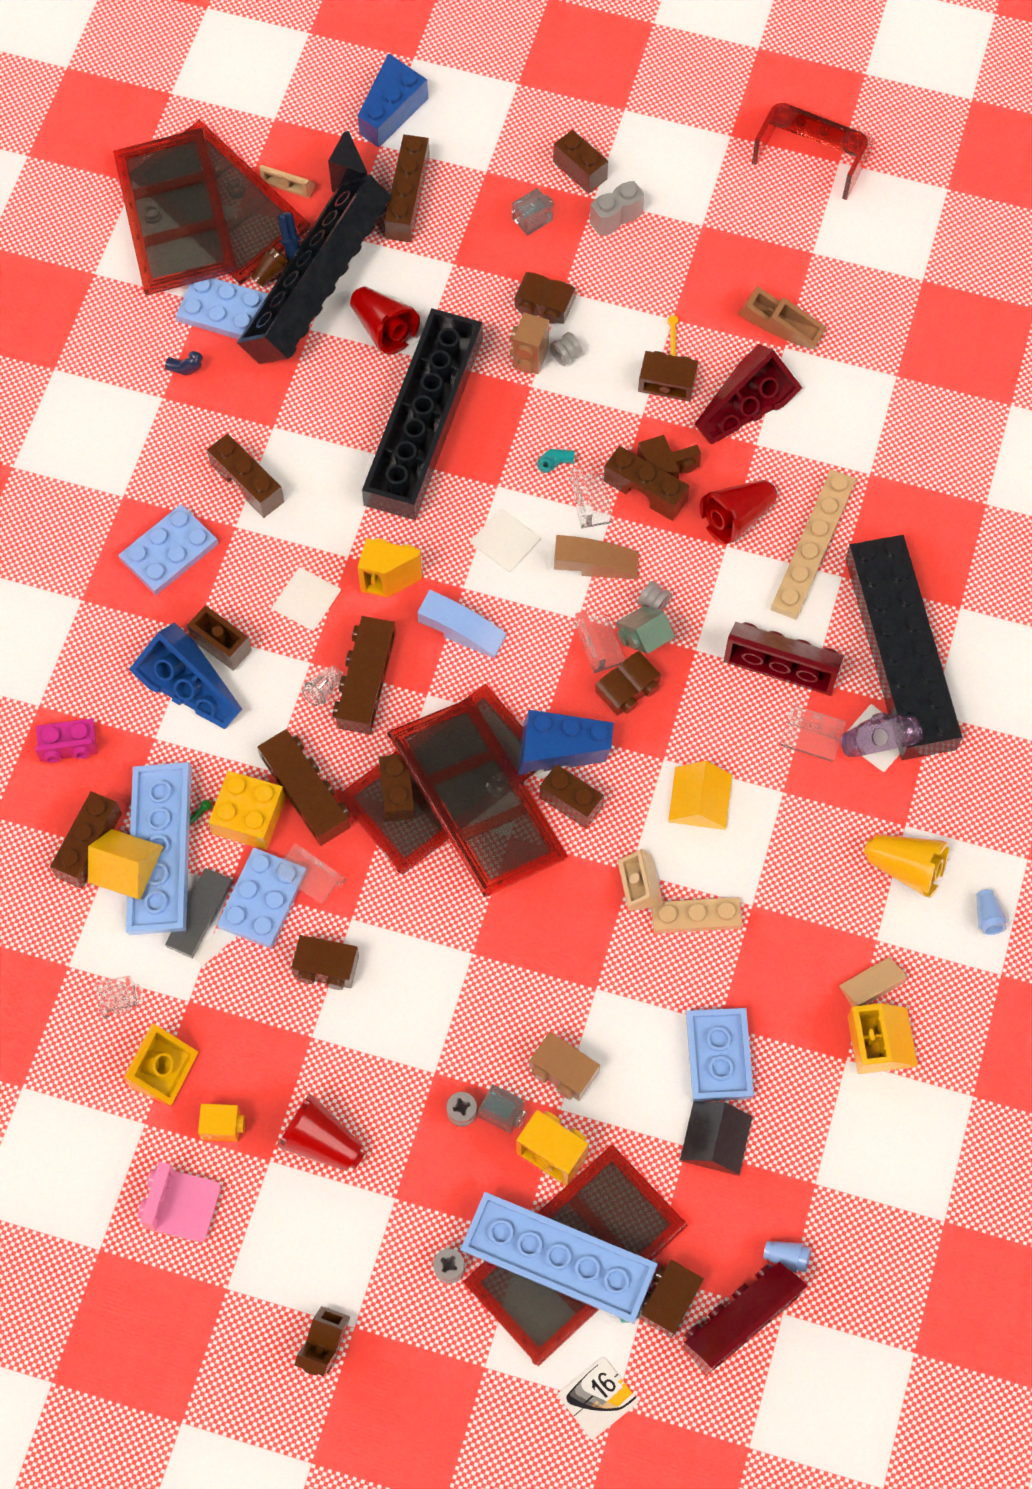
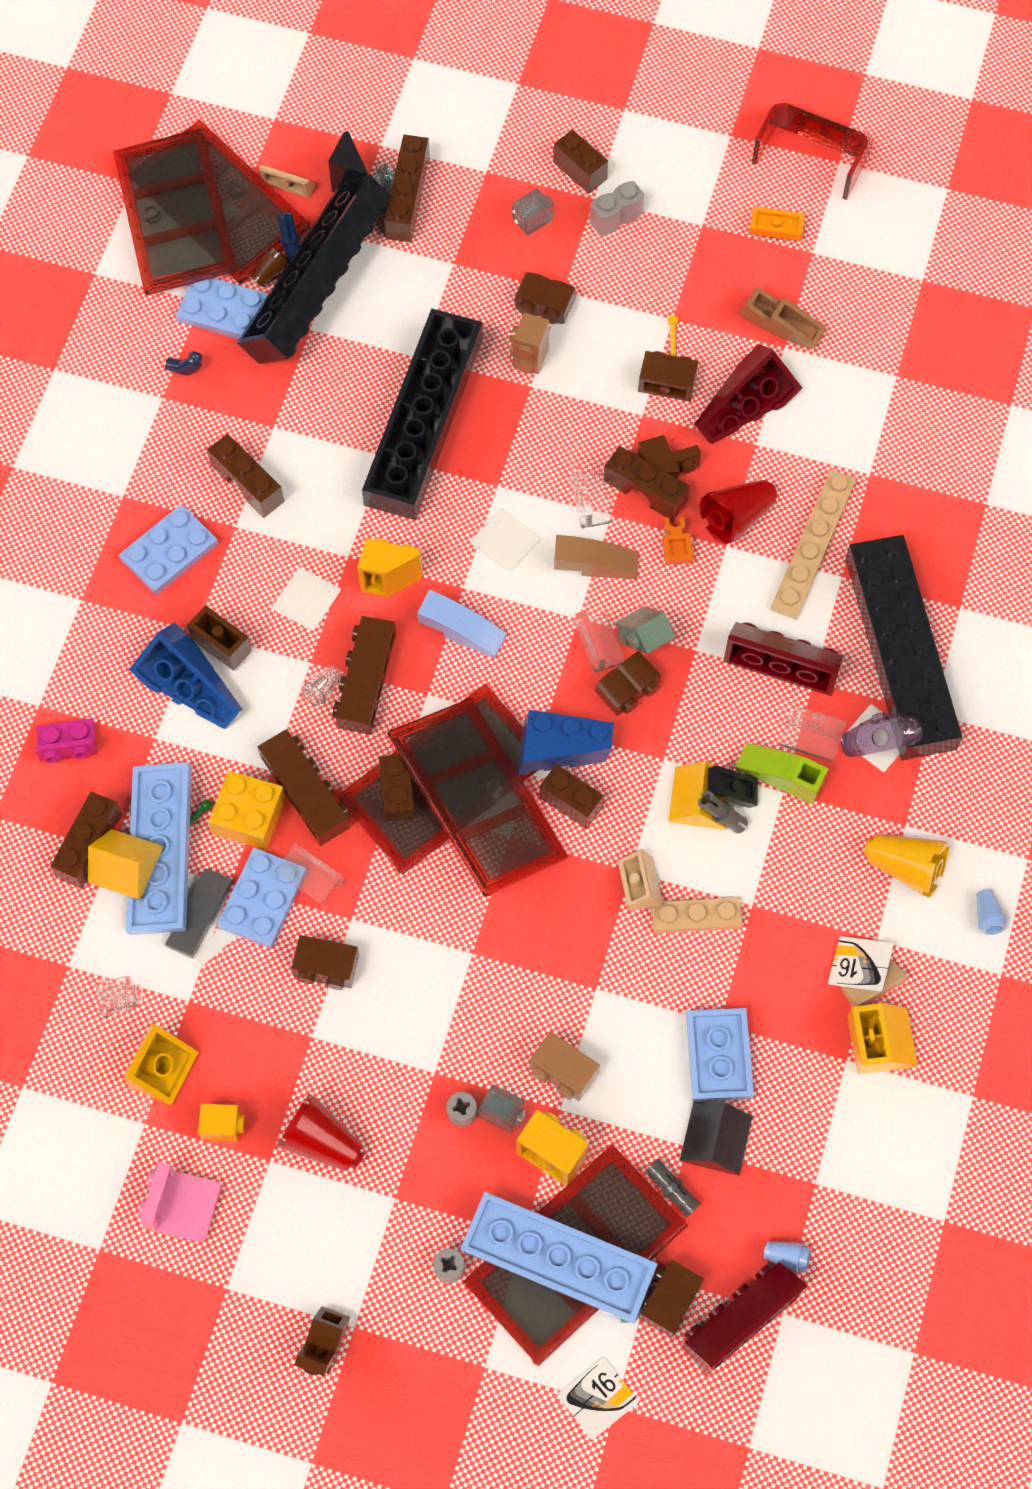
red cone [350,286,420,355] -> none
blue wedge [358,53,428,148] -> none
teal arm [537,449,575,473] -> none
light grey wheel [550,332,583,366] -> none
light grey wheel [637,581,672,611] -> none
none -> clear light blue plate [375,163,394,188]
none -> dark grey pin [644,1158,701,1217]
none -> orange plate [662,516,694,565]
none -> dark grey pin [698,791,748,834]
none -> black plate [708,765,758,808]
none -> lime slope [735,743,829,805]
none -> light orange plate [749,206,805,241]
none -> sticker [828,936,894,992]

